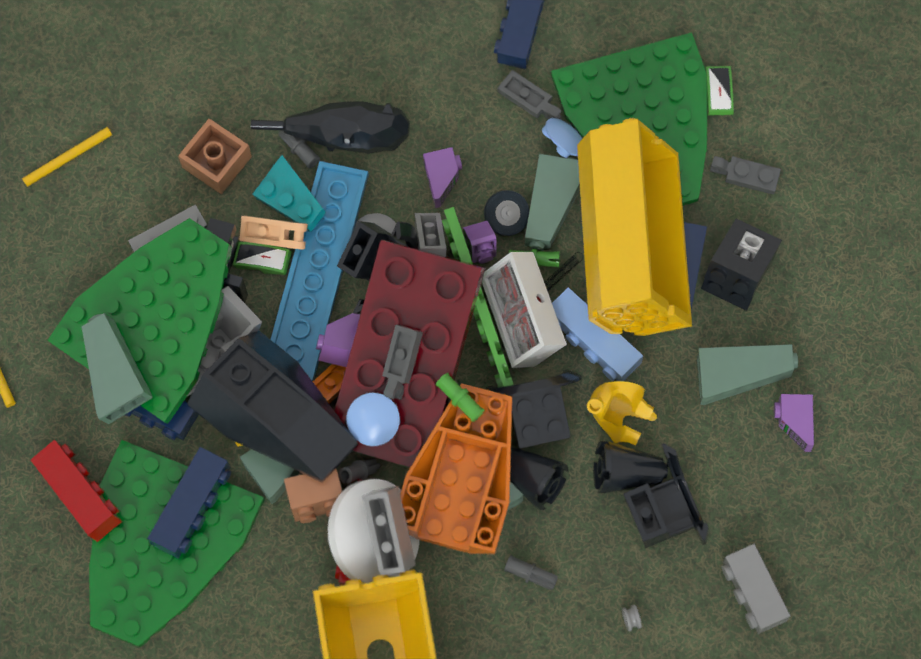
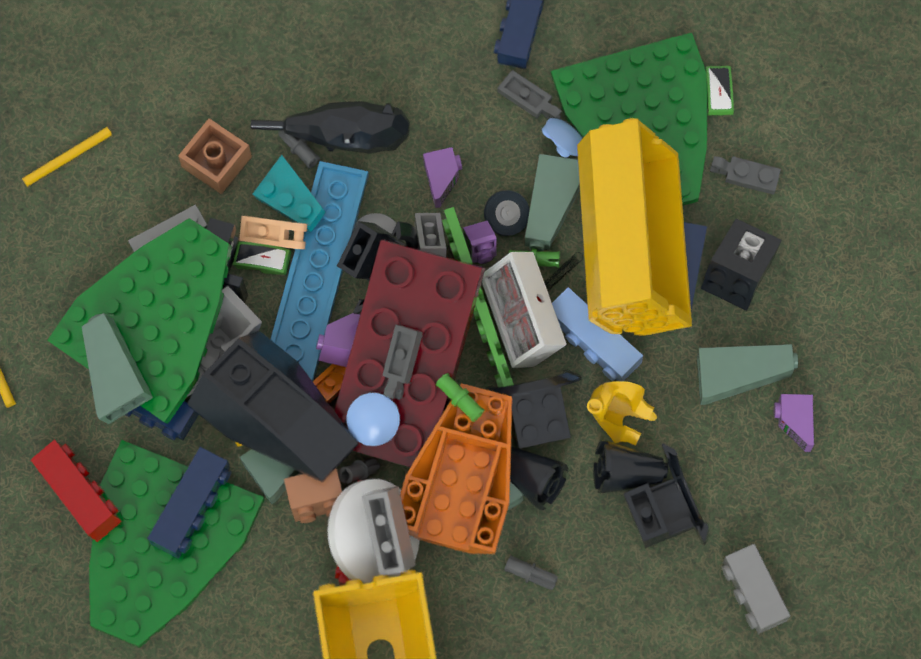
light grey bush [622,605,642,631] -> none

